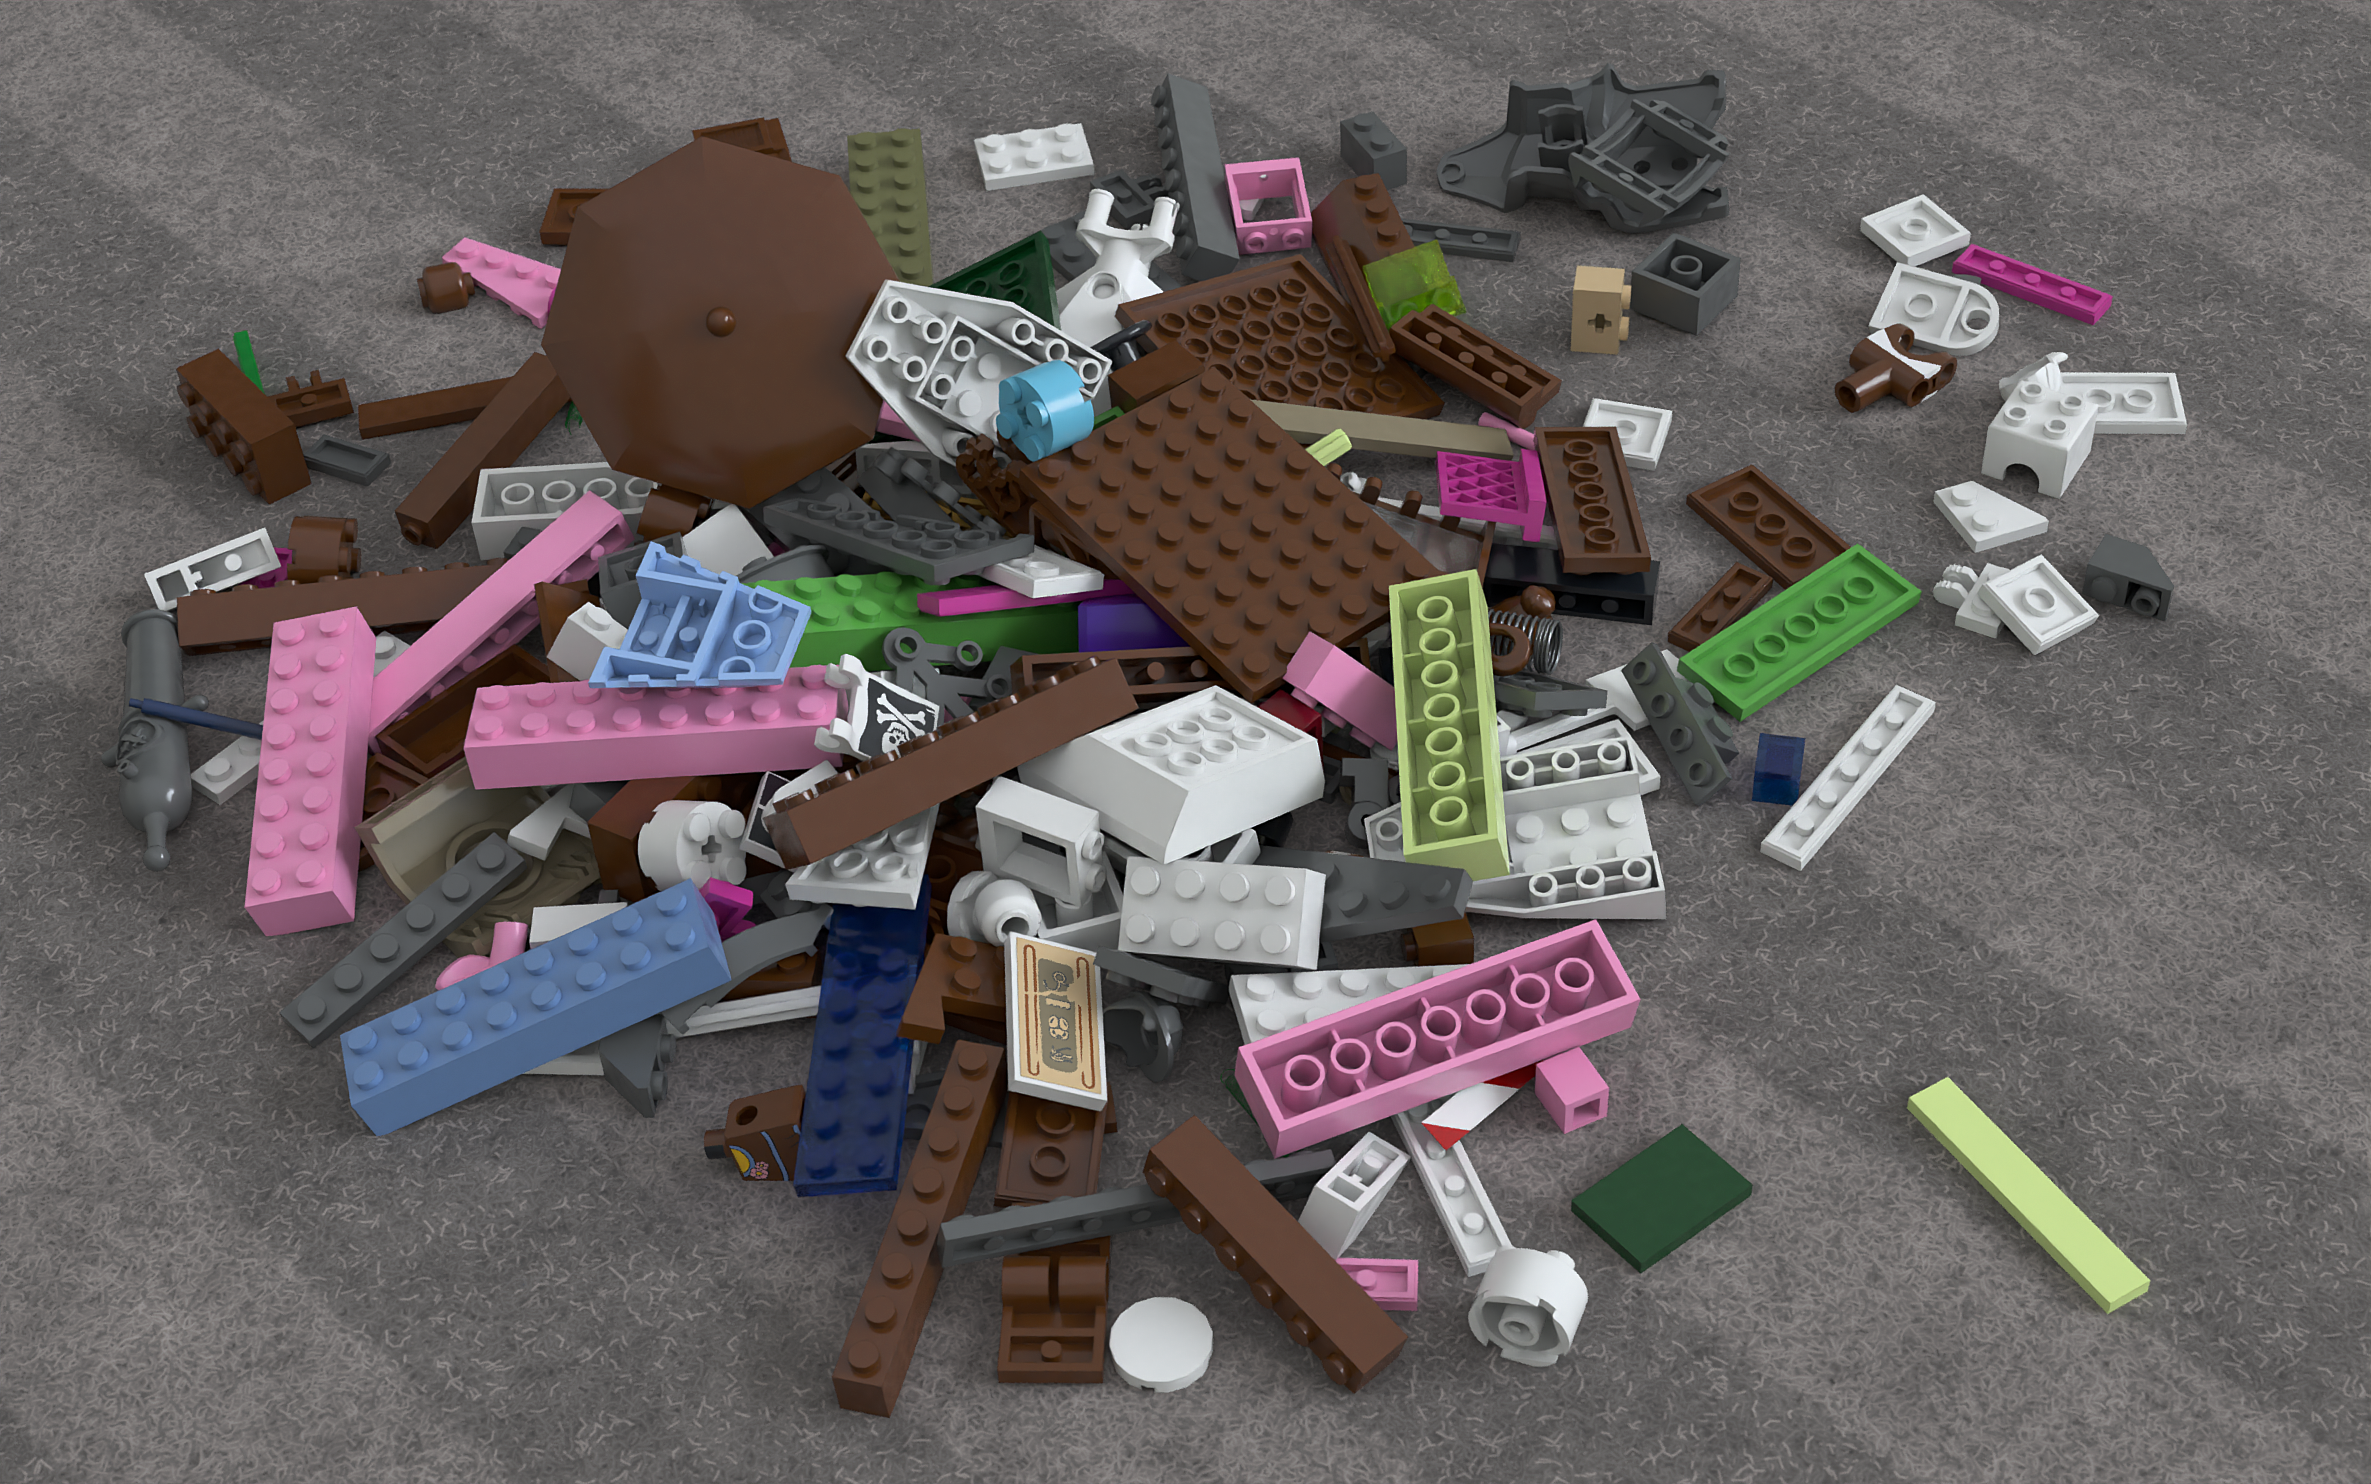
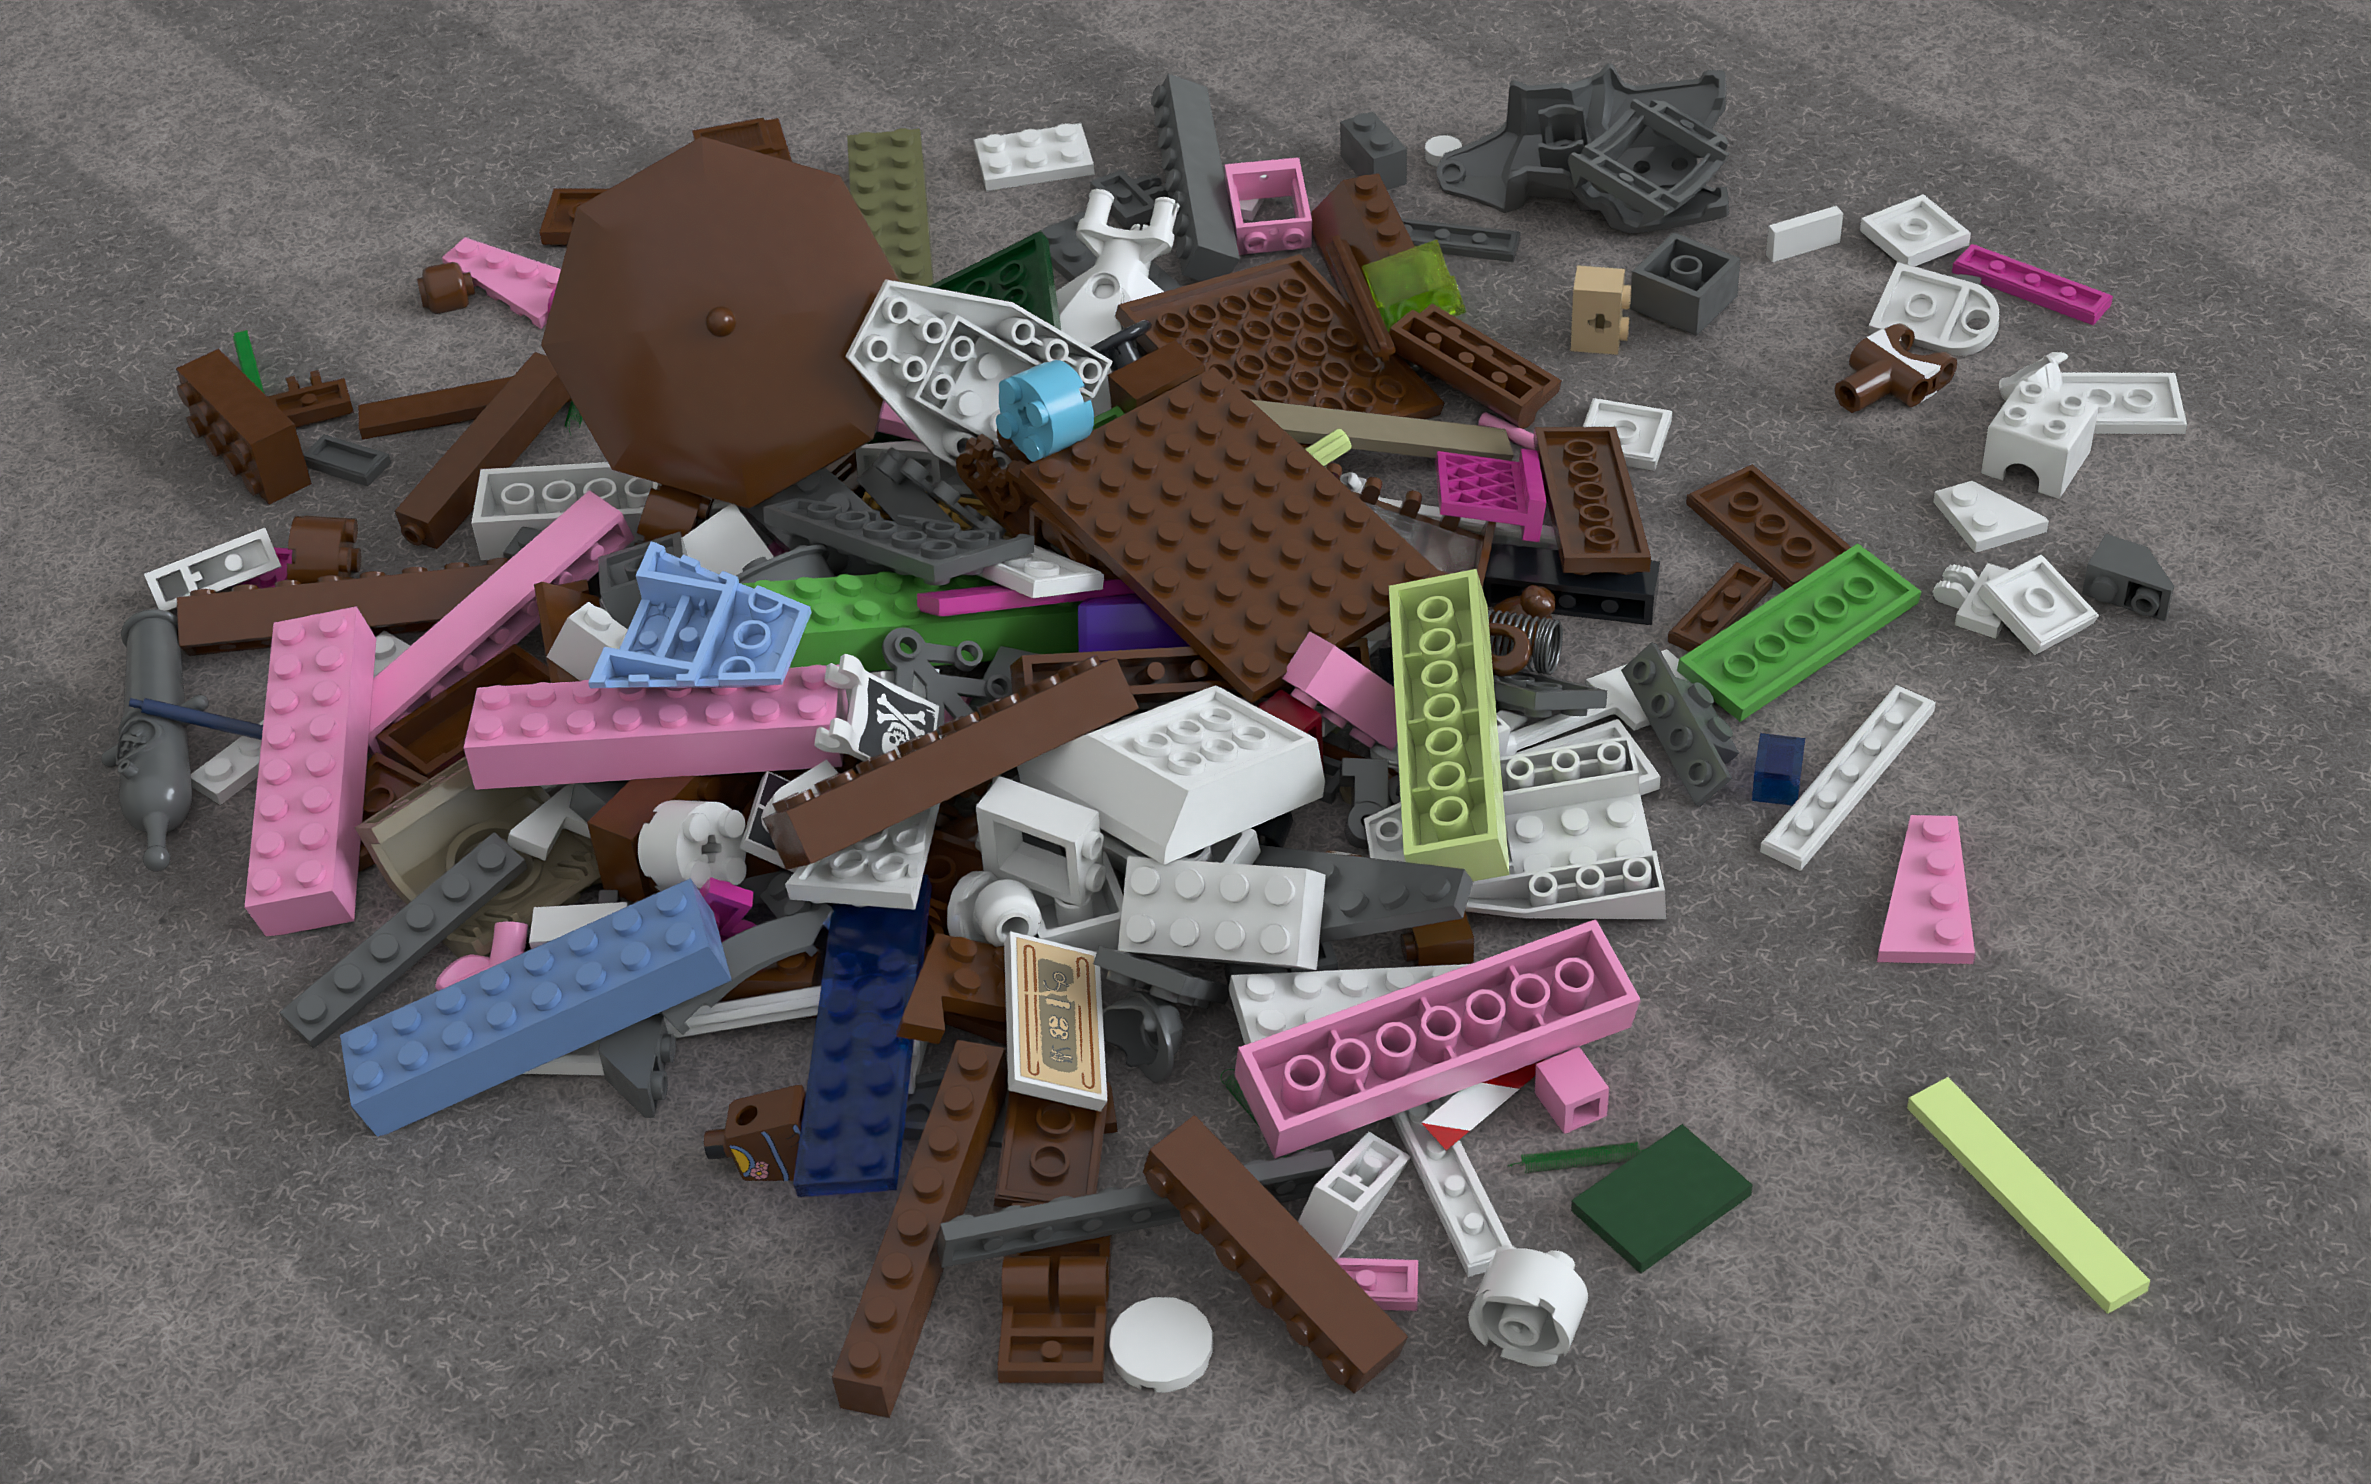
none -> white tile [1425,136,1462,167]
none -> green piece [1507,1141,1645,1173]
none -> white tile [1766,206,1843,262]
none -> bright pink wing [1877,815,1975,964]

